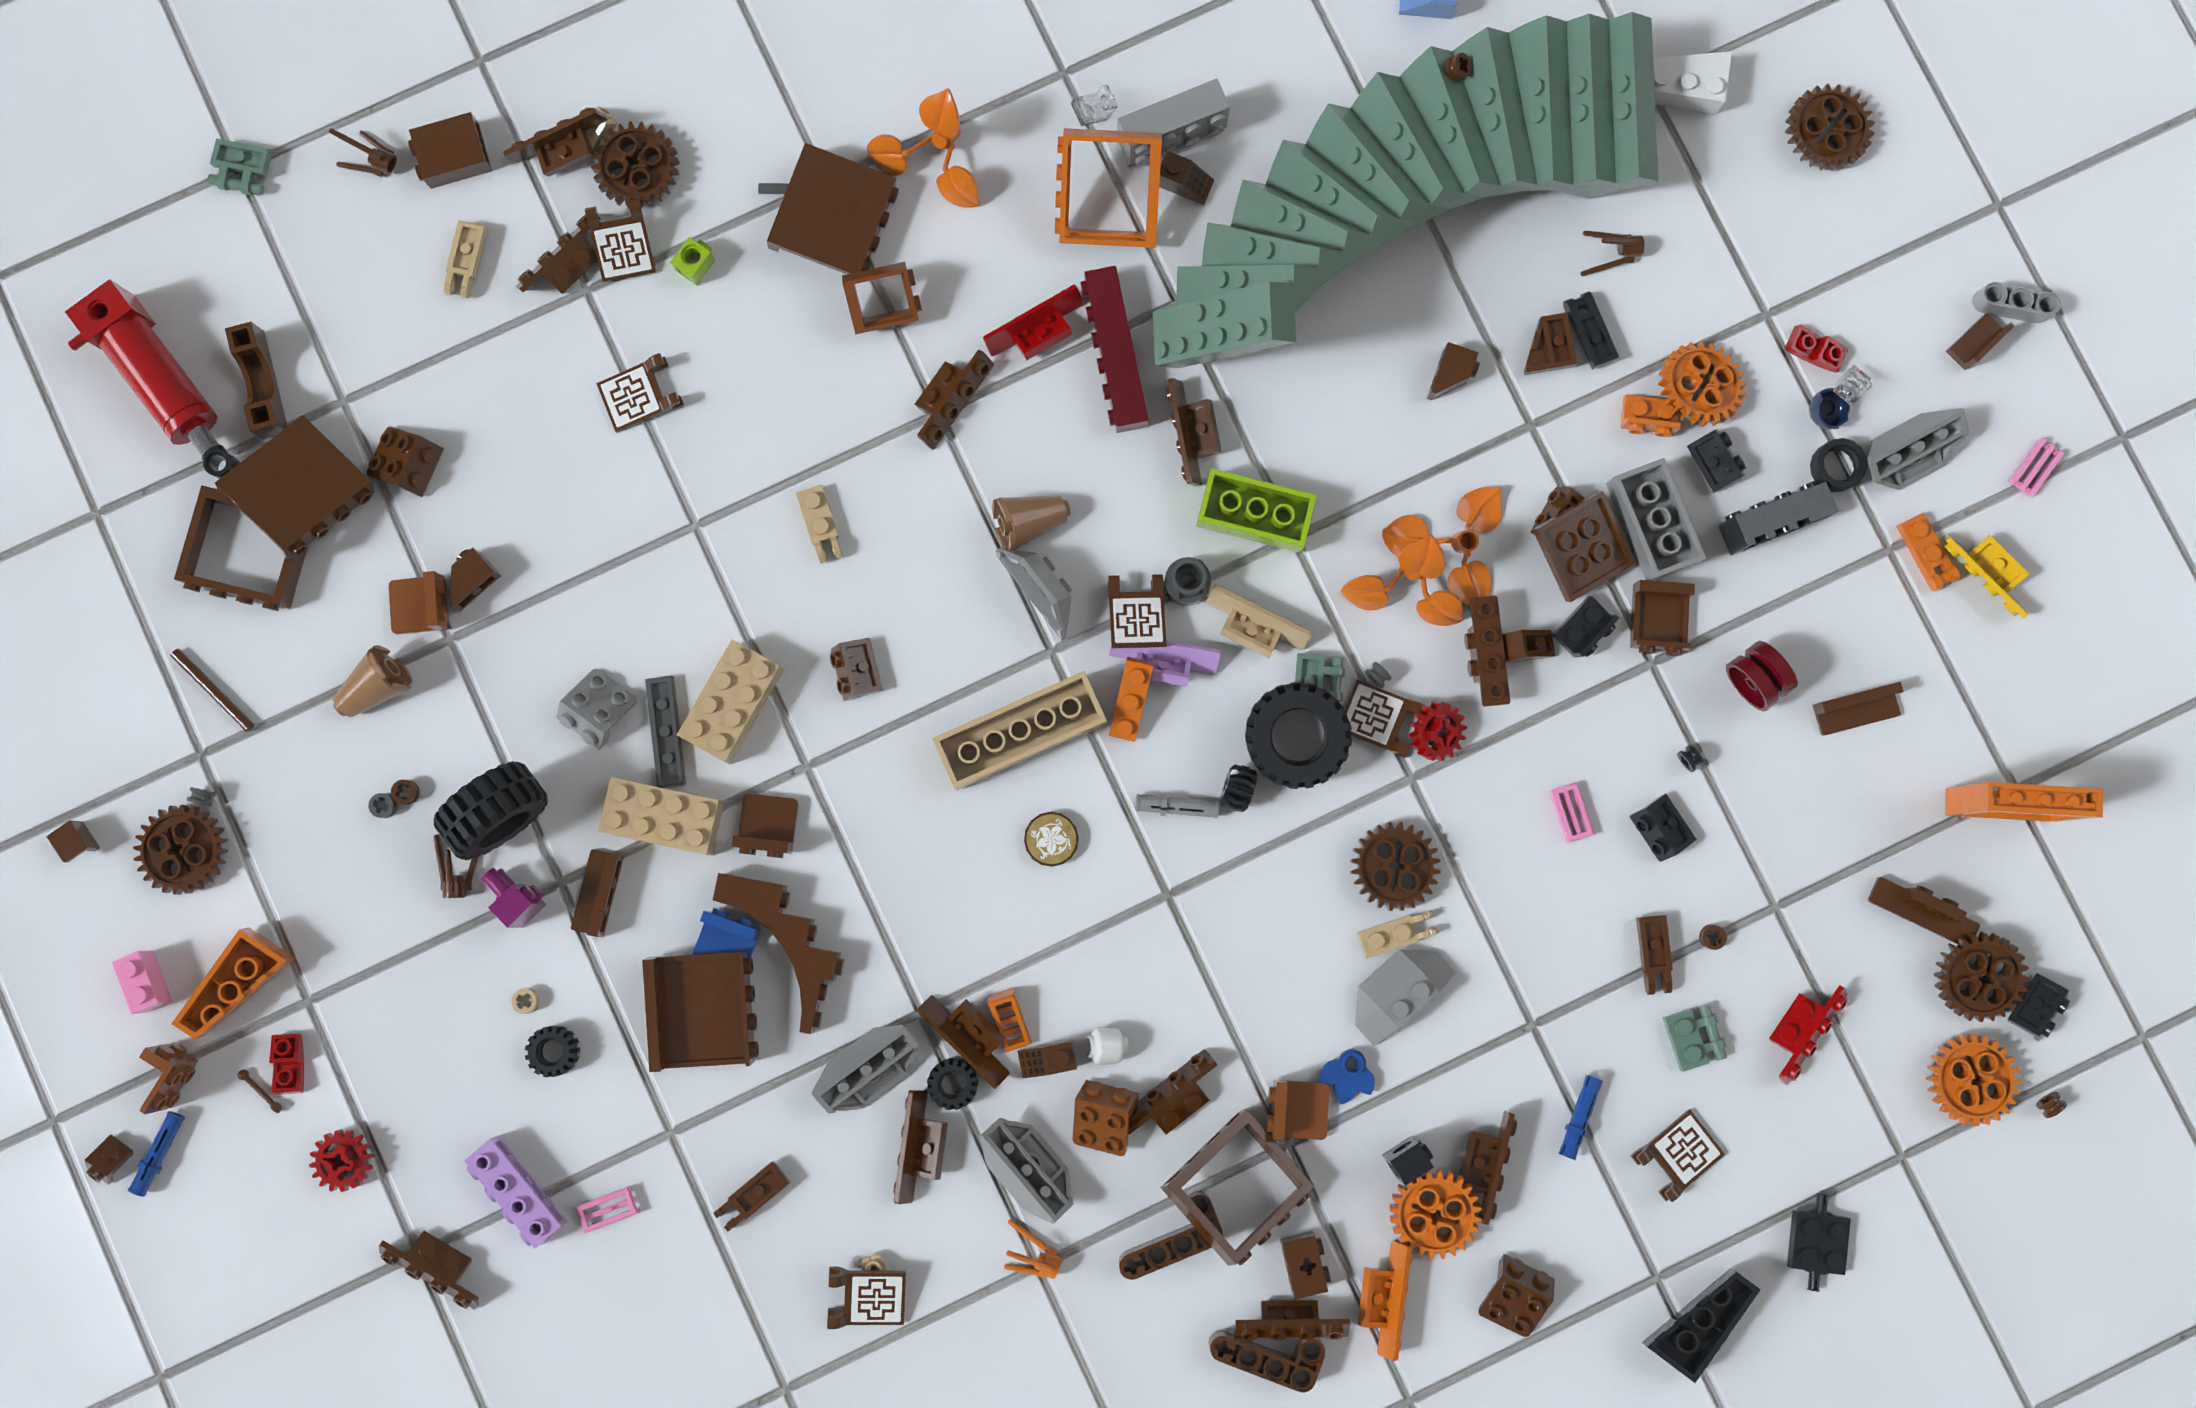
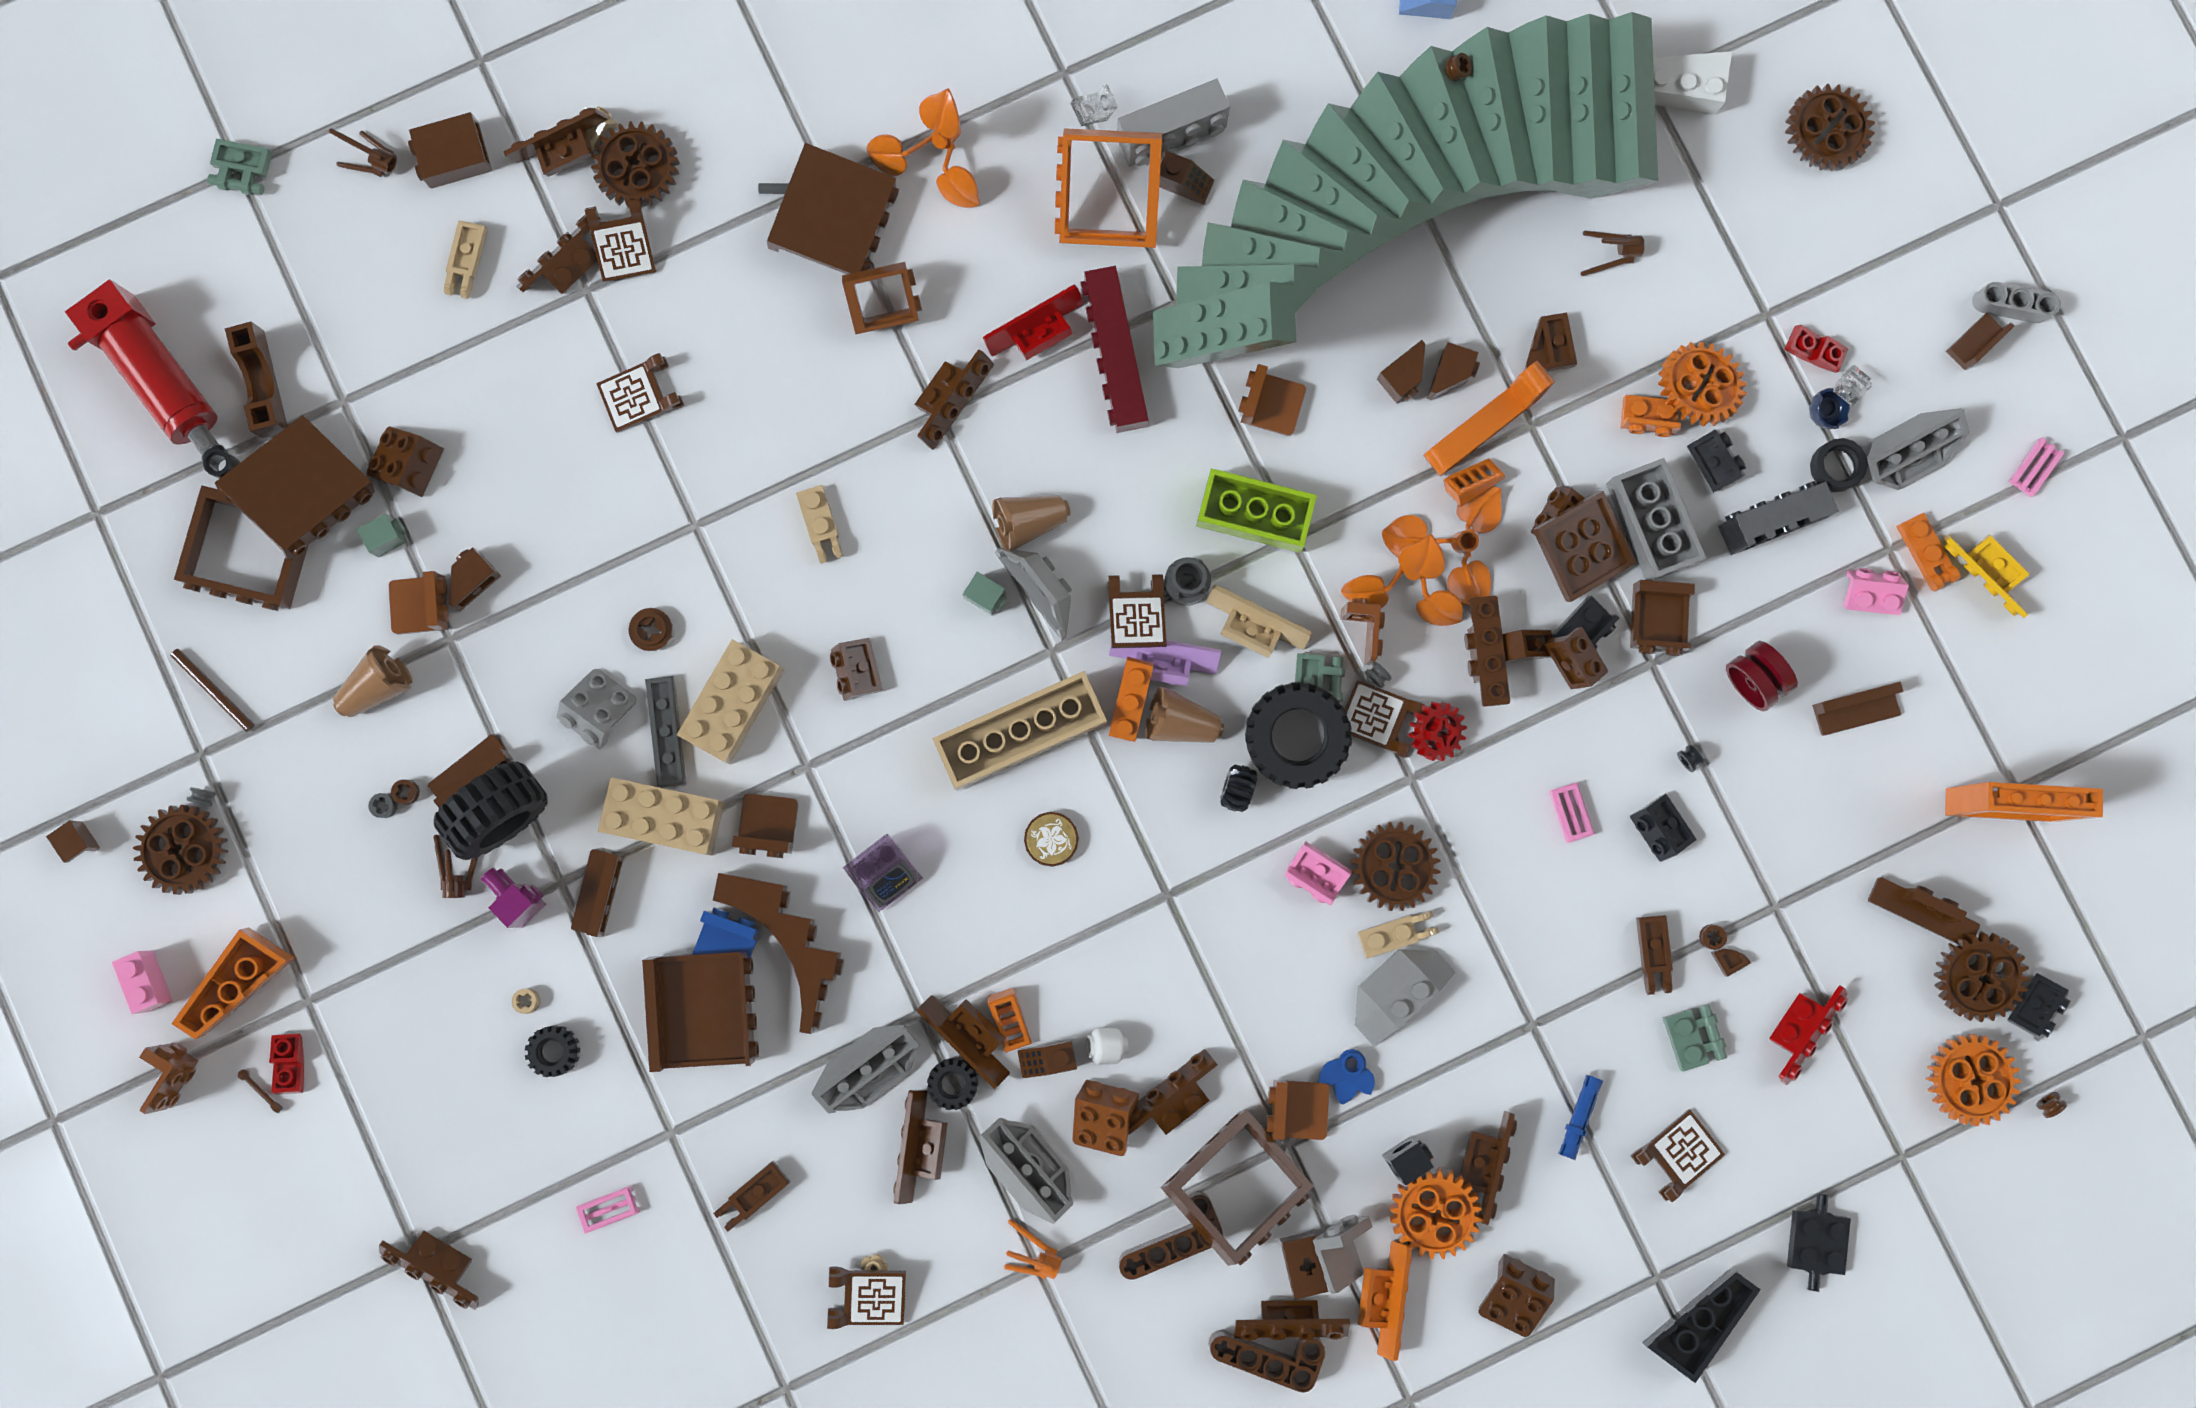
reddish brown bracket [85,1134,134,1185] -> none
blue pin [128,1111,185,1197] -> none
red gear [309,1129,374,1192] -> none
lavender brick [464,1136,568,1249] -> none
lime brick [670,237,716,286] -> none
light grey pin [1135,794,1219,818] -> none
reddish brown bracket [1166,378,1222,486] -> none
black plate [1563,291,1619,370] -> none
none -> sand green brick [357,513,407,557]
none -> reddish brown panel [428,734,513,808]
none -> reddish brown gear [628,608,673,651]
none -> clear purple slope [843,834,923,912]
none -> sand green brick [962,572,1007,616]
none -> medium nougat cone [1145,687,1224,743]
none -> dark orange bracket [1238,364,1306,436]
none -> bright pink bracket [1285,841,1352,905]
none -> light grey bracket [1313,1214,1372,1294]
none -> dark orange bracket [1340,598,1385,665]
none -> reddish brown slope [1377,340,1425,404]
none -> orange beam [1423,361,1555,476]
none -> orange slope [1443,458,1505,507]
none -> reddish brown bracket [1544,627,1608,689]
none -> reddish brown tile [1711,949,1751,977]
none -> bright pink bracket [1843,568,1909,615]

